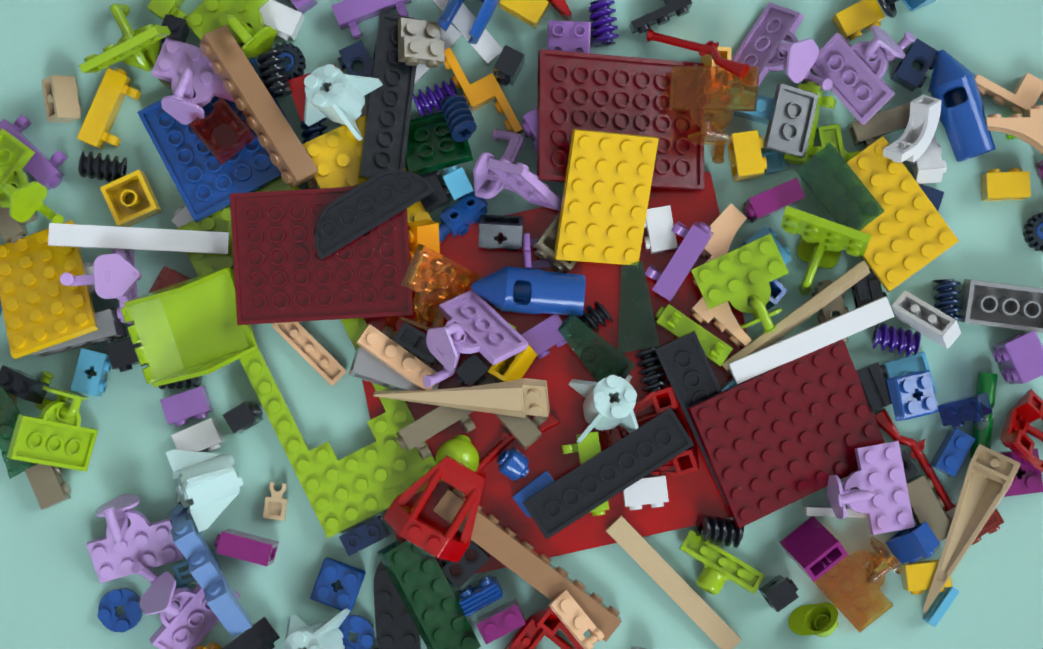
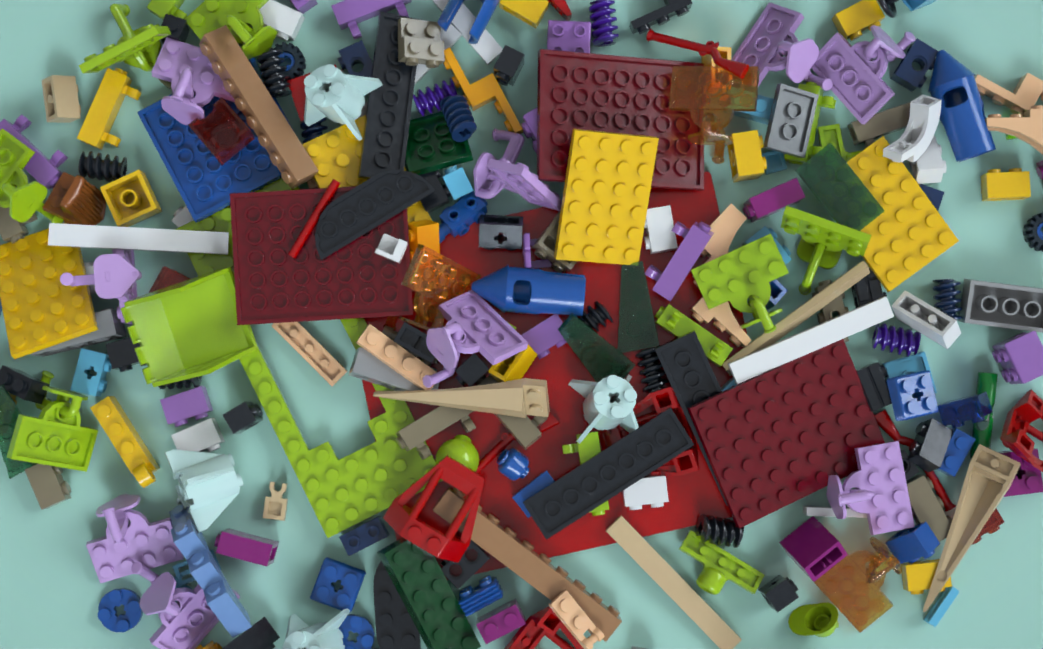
none -> dark orange piece [42,172,106,225]
none -> yellow hinge [90,396,160,488]
none -> red bar [288,179,340,258]
none -> white panel [374,234,408,264]
none -> brick [907,418,953,472]

